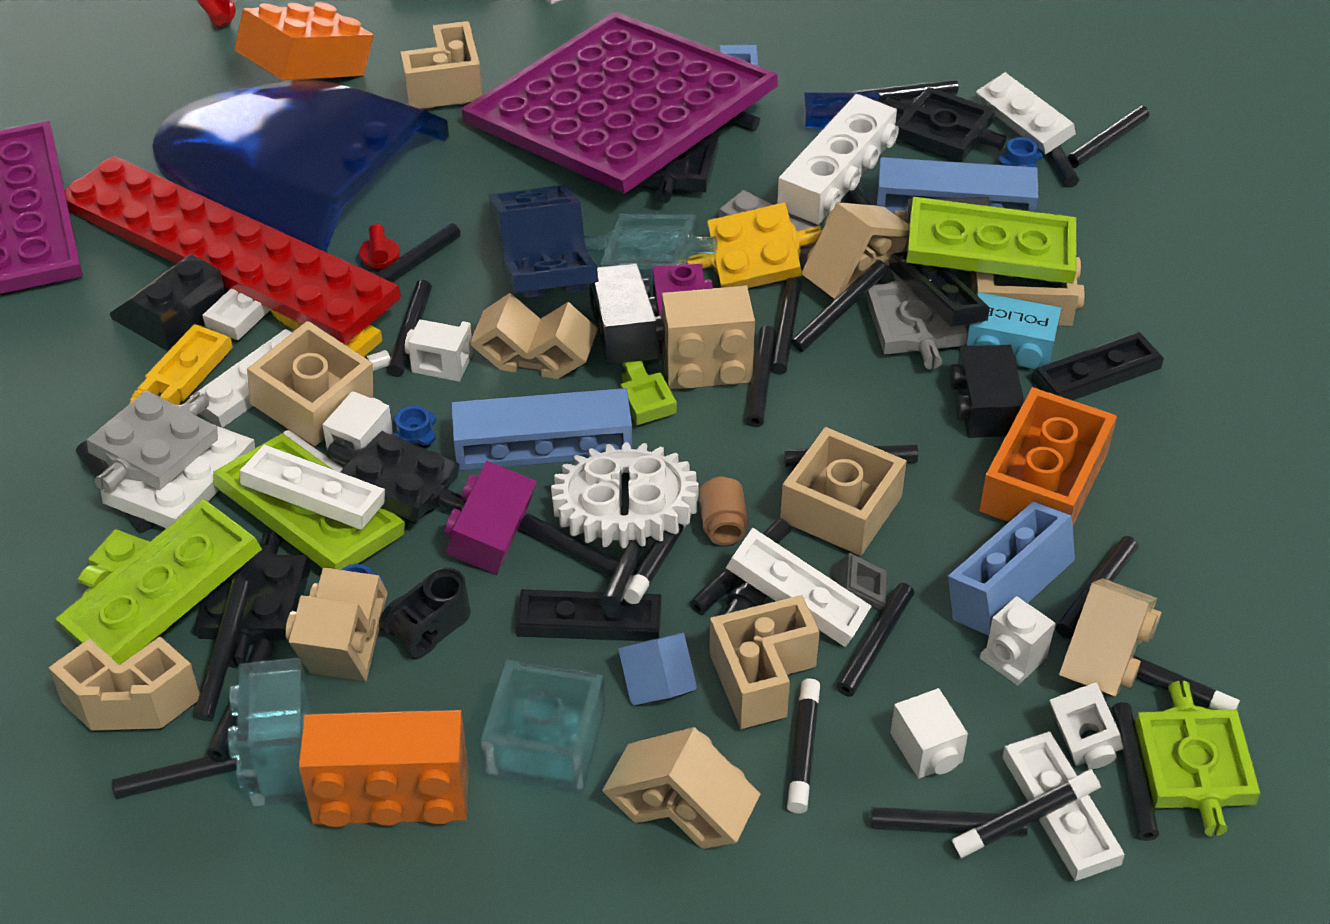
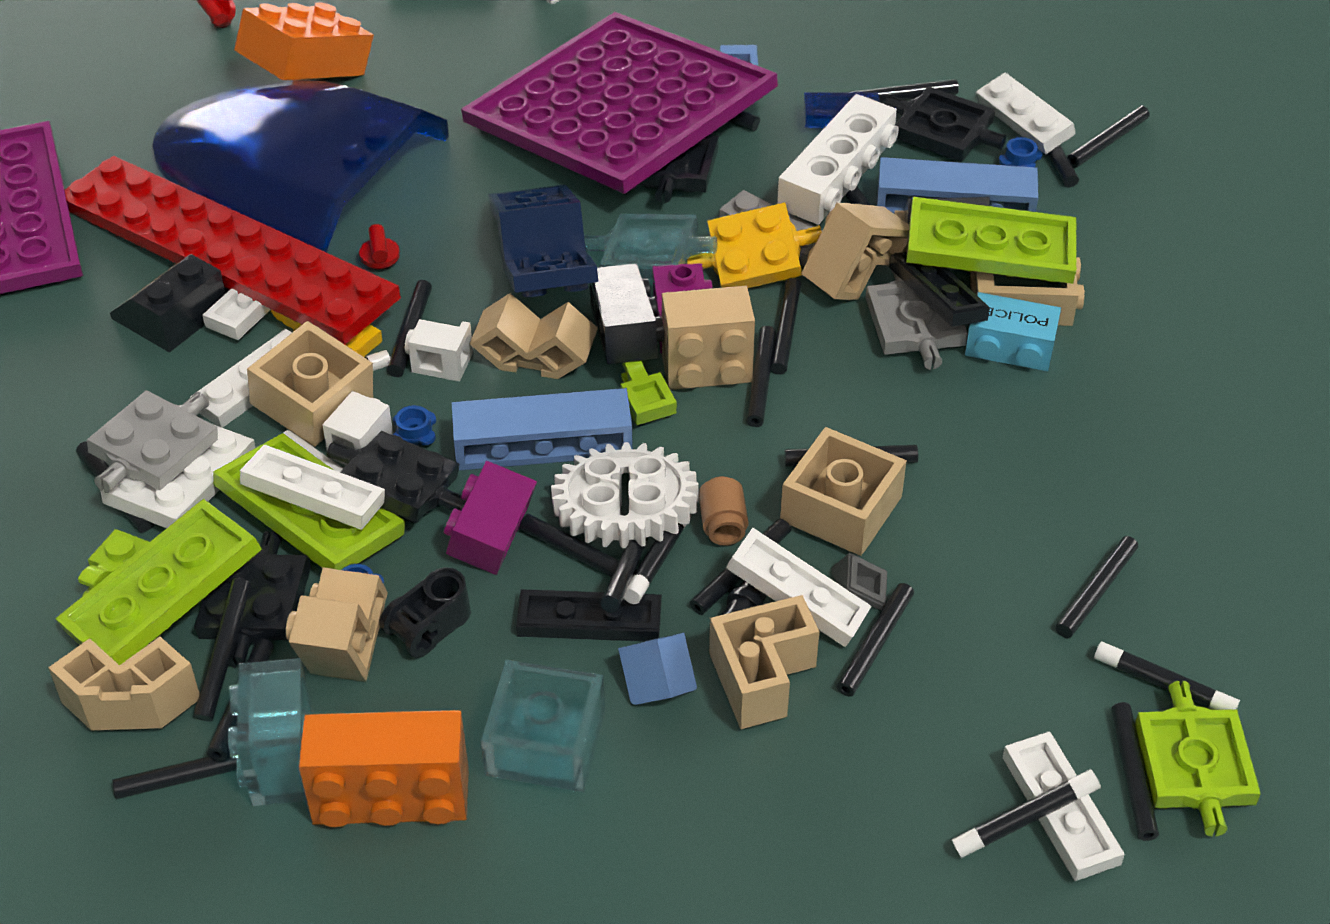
yellow hinge [129,324,233,405] -> none
black bar [375,223,461,282] -> none
tan brick [401,21,482,110] -> none
tan brick [602,727,760,849] -> none
black bar [787,679,820,814] -> none
black bar [792,260,889,352] -> none
black bar [871,807,1028,836] -> none
white brick [890,688,968,779] -> none
medium blue brick [948,501,1075,636] -> none
black brick [950,345,1024,438] -> none
orange brick [979,387,1117,525] -> none
white brick [980,596,1055,686] -> none
black tile [1031,332,1164,401] -> none
white brick [1050,682,1123,769] -> none
tan brick [1059,578,1162,697] -> none

